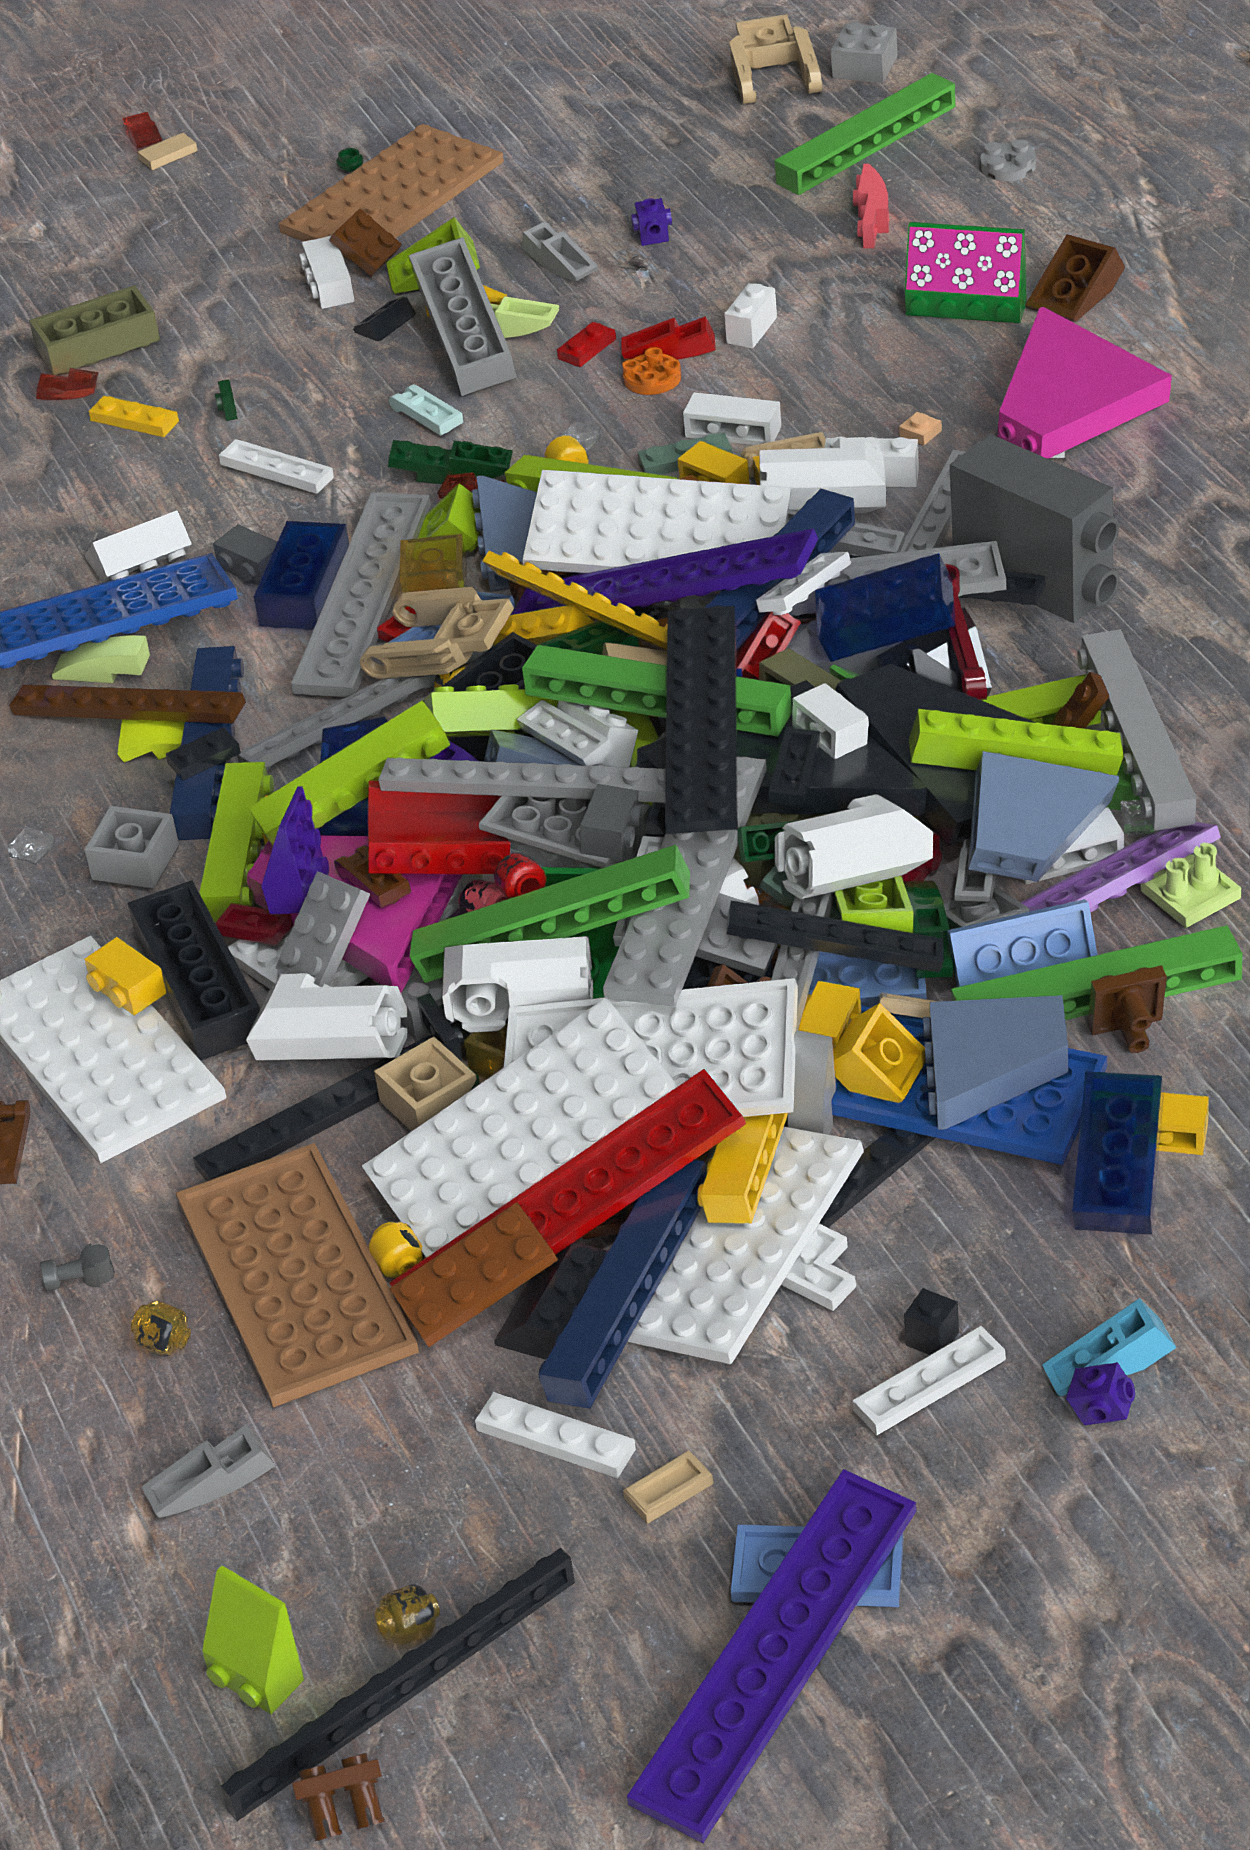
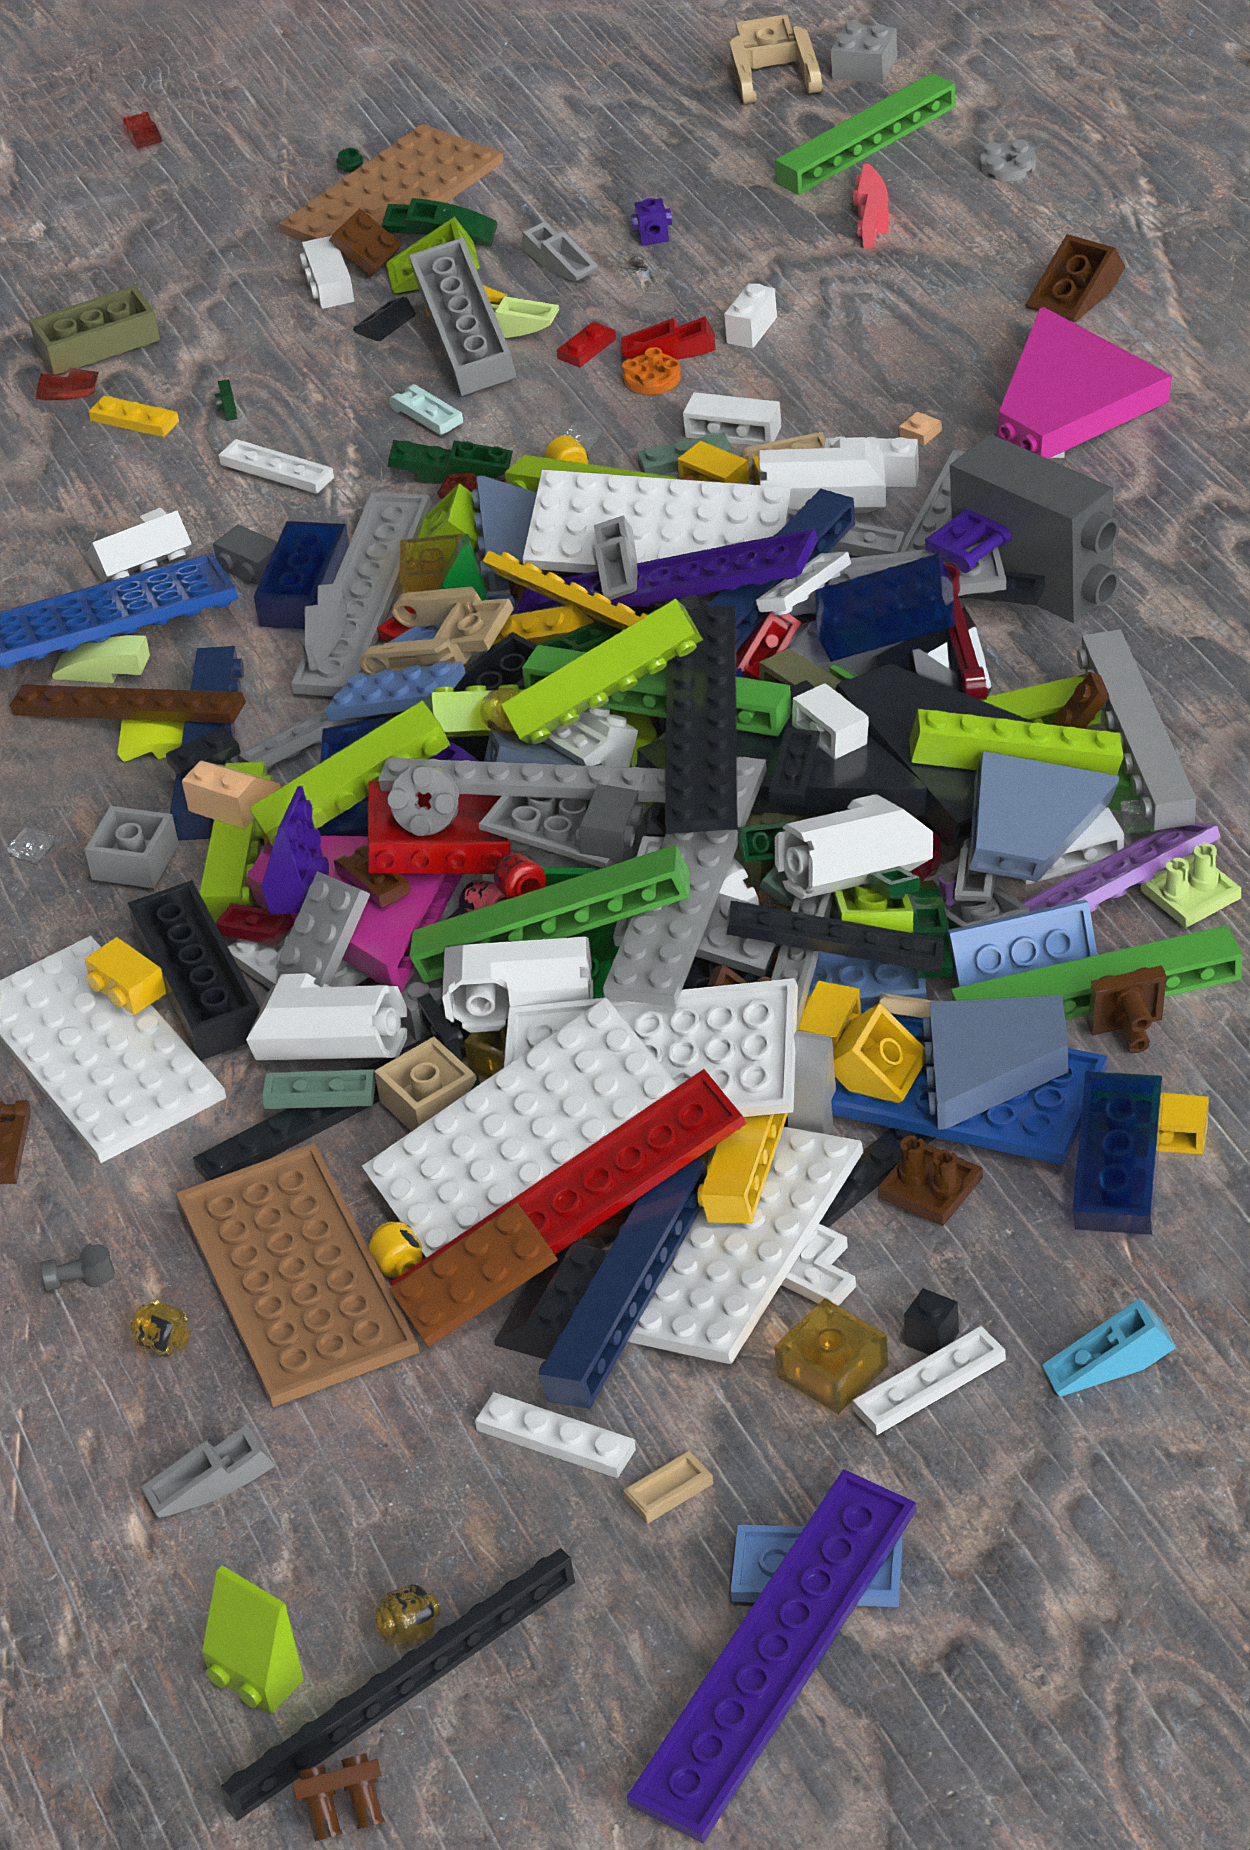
tan tile [138,133,198,170] -> none
slope [905,222,1027,323] -> none
dark purple brick [1066,1362,1135,1425] -> none
none -> white sticker [140,508,167,522]
none -> light nougat slope [182,760,280,829]
none -> sand green plate [262,1069,376,1109]
none -> light grey slope [305,583,347,671]
none -> medium blue plate [324,661,466,721]
none -> dark green slope [382,198,498,246]
none -> light grey plate [388,766,460,836]
none -> green slope [438,534,488,601]
none -> clear yellow head [480,688,520,732]
none -> lime brick [501,599,703,744]
none -> light grey slope [594,515,638,600]
none -> clear yellow brick [774,1298,889,1414]
none -> dark green plate [870,866,920,899]
none -> reddish brown plate [878,1136,983,1226]
none -> dark purple plate [925,509,1012,573]
none -> medium lavender hand [939,875,957,906]

